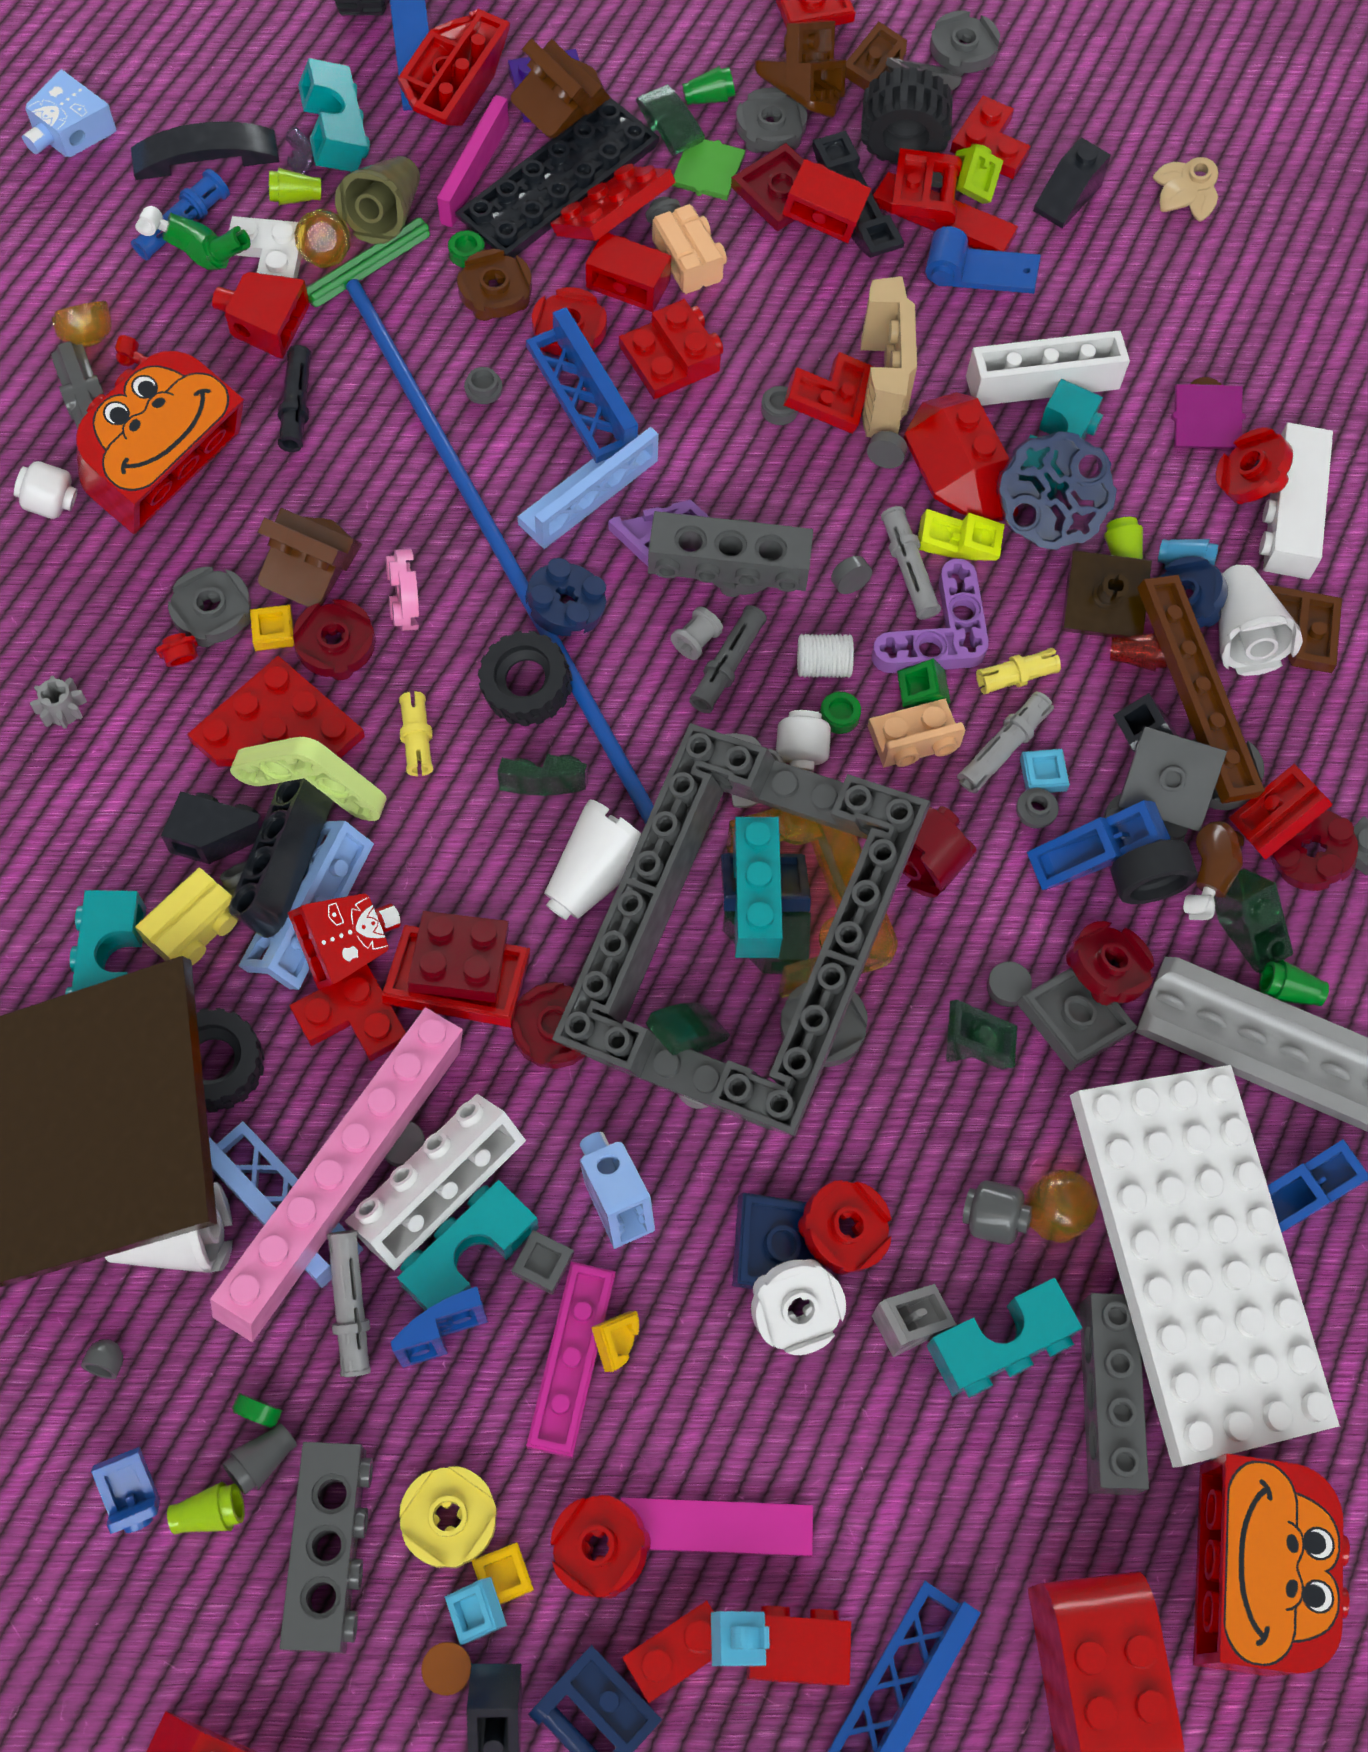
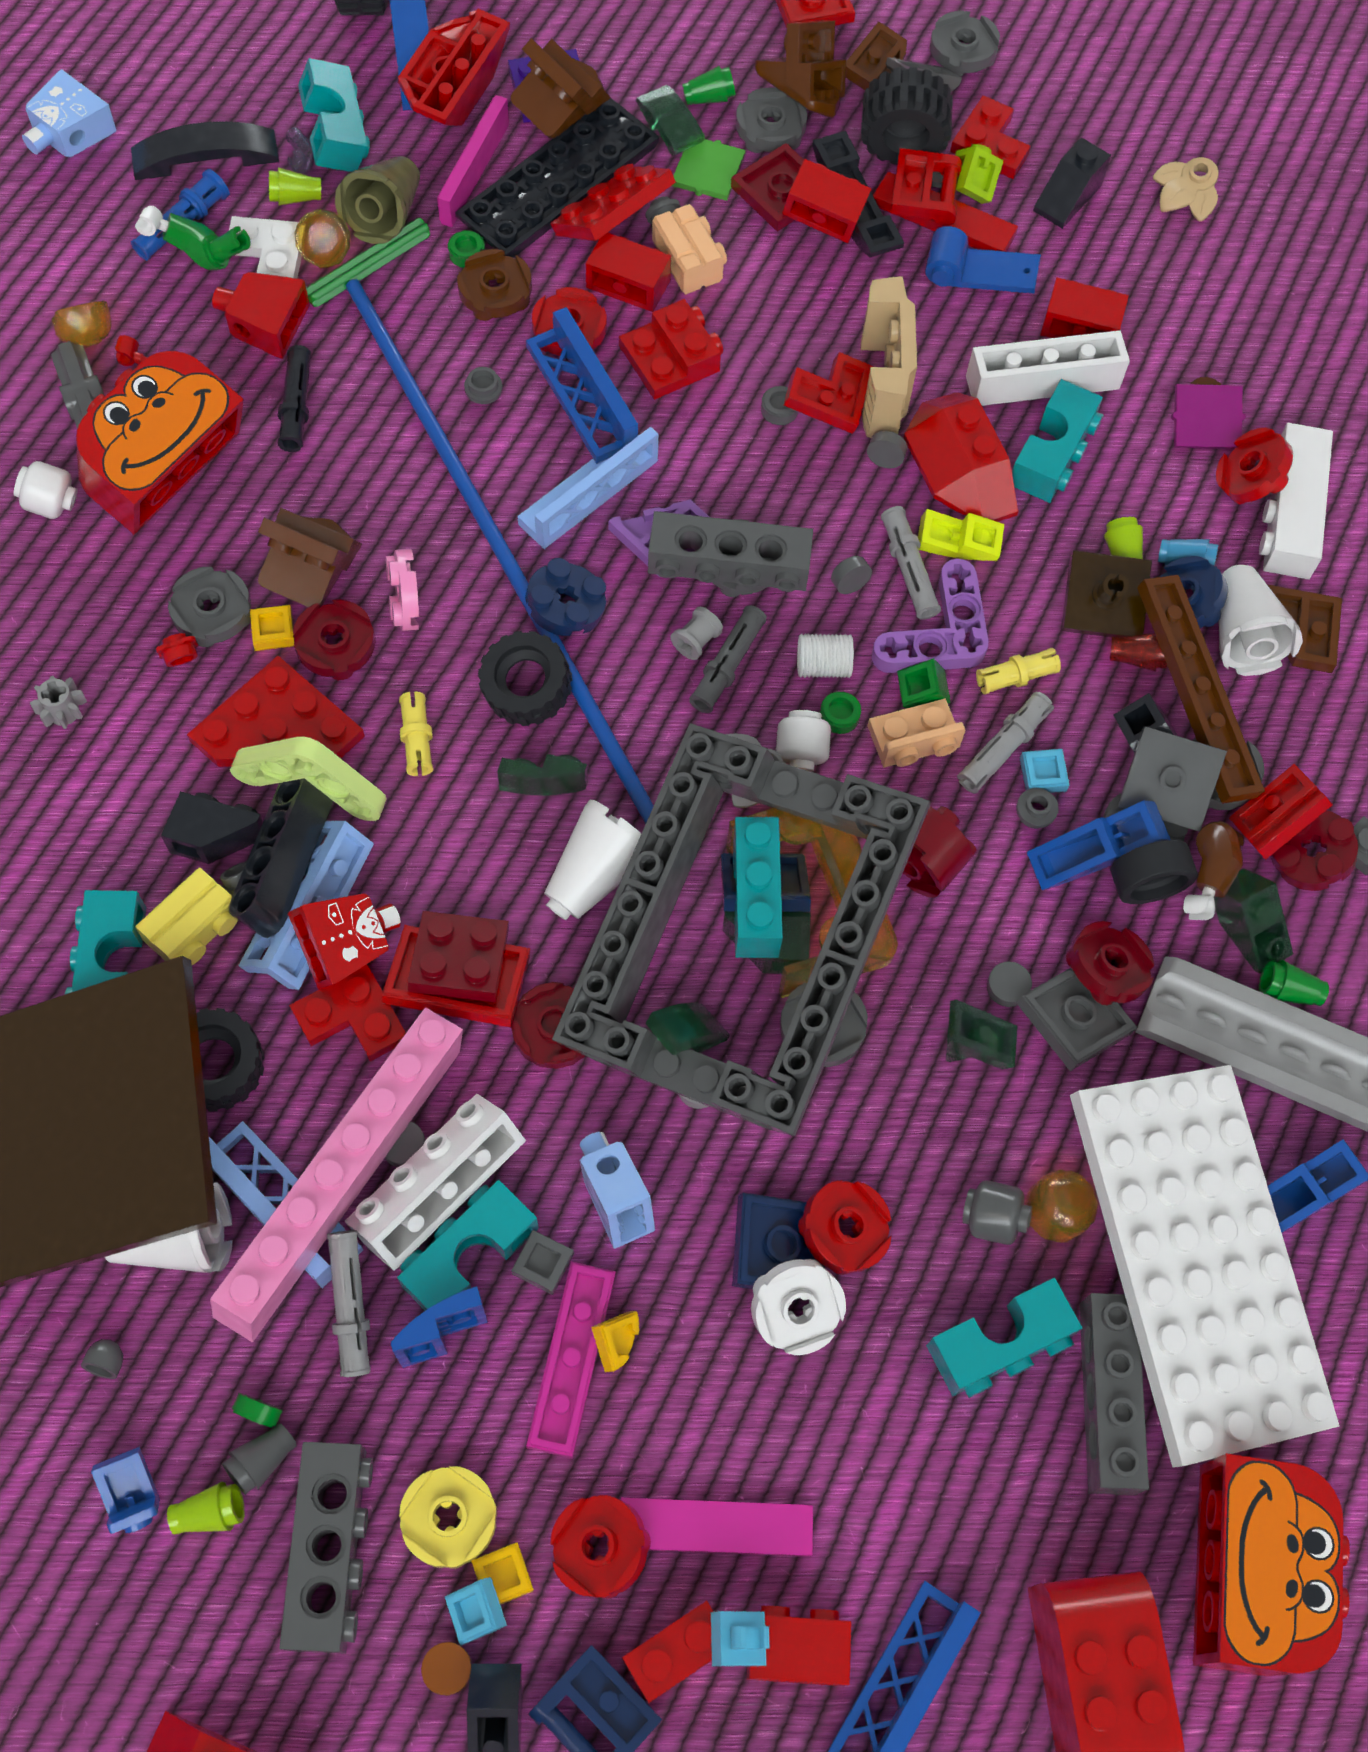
light grey slope [872,1284,957,1358] -> none
dark blue connector [996,432,1117,550] -> none
none -> red brick [1040,277,1129,338]

